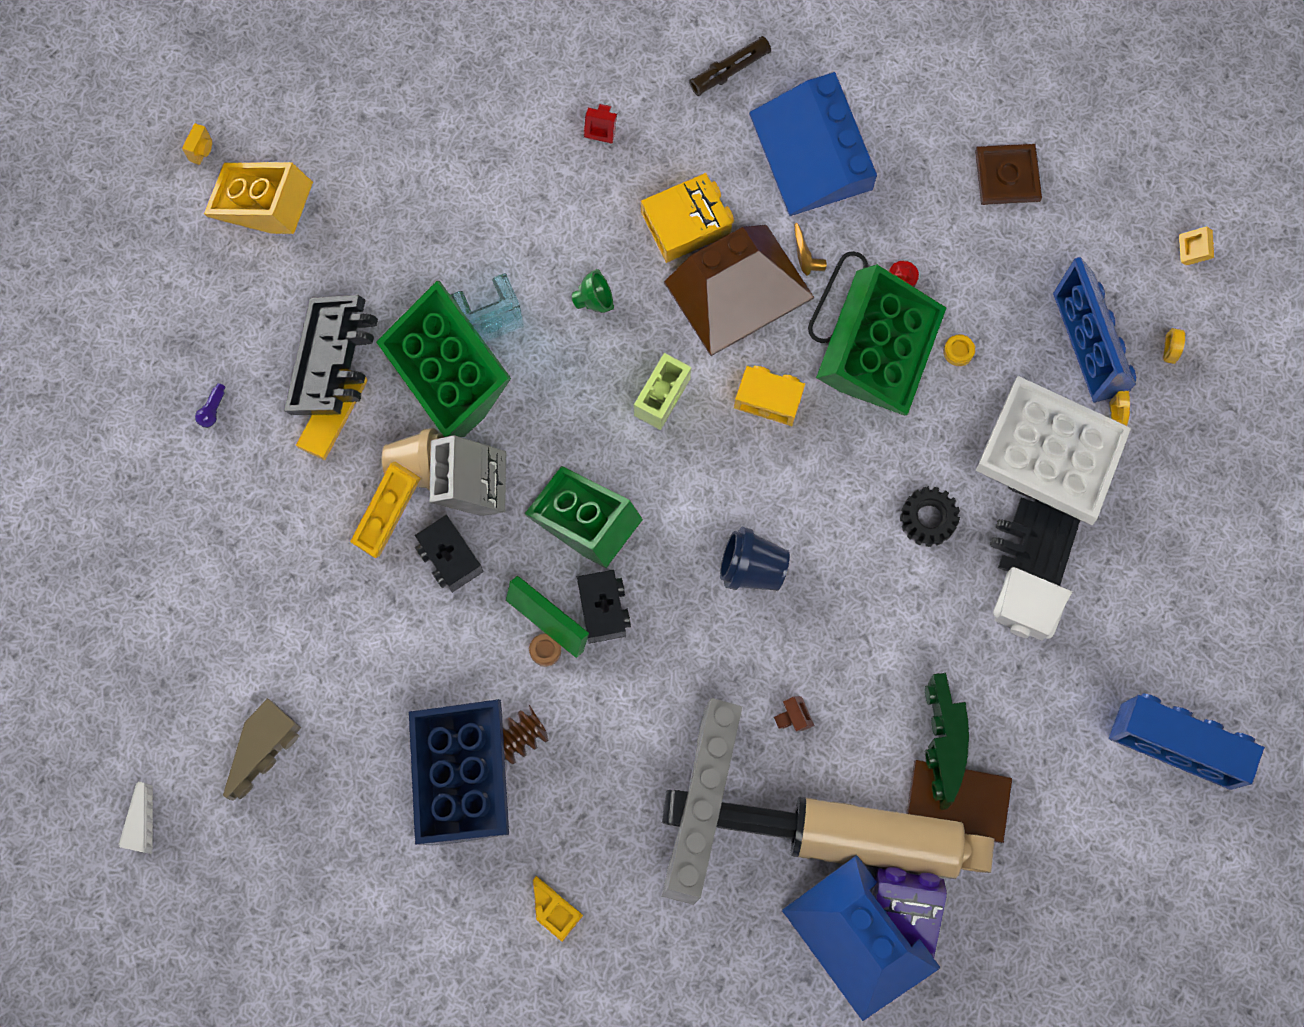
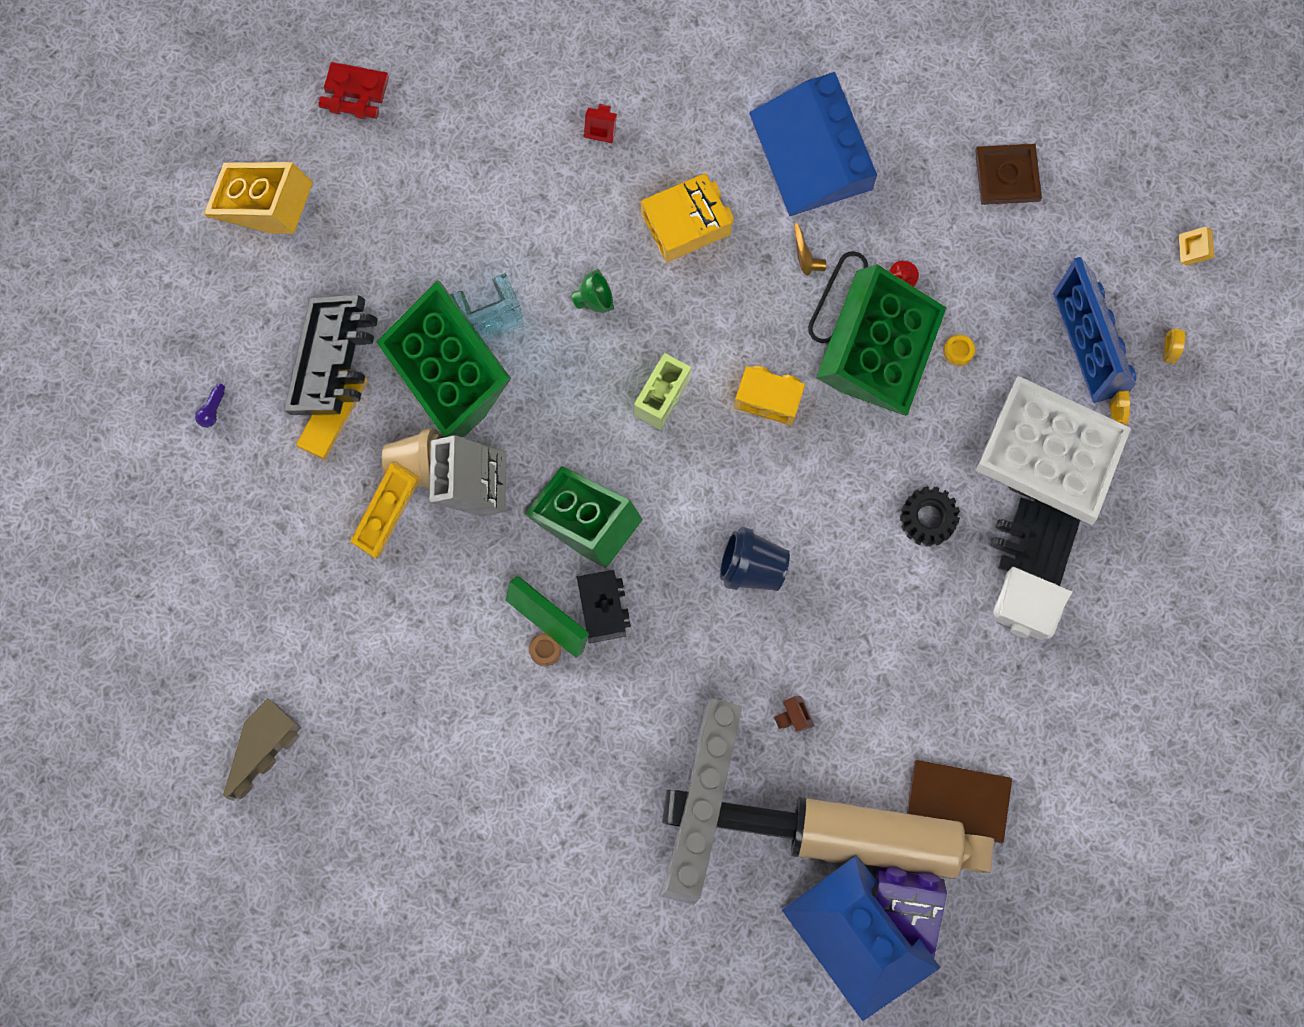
white slope [119,782,153,854] -> none
yellow plate [182,123,212,165] -> none
dark blue slope [409,699,509,846] -> none
black brick [415,514,484,593] -> none
reddish brown piece [503,705,549,764] -> none
yellow tile [533,876,584,942] -> none
slope [664,225,814,356] -> none
dark brown pin [689,36,771,96] -> none
dark green slope [925,673,969,810] -> none
blue brick [1109,693,1265,790] -> none
none -> red plate [319,62,389,120]

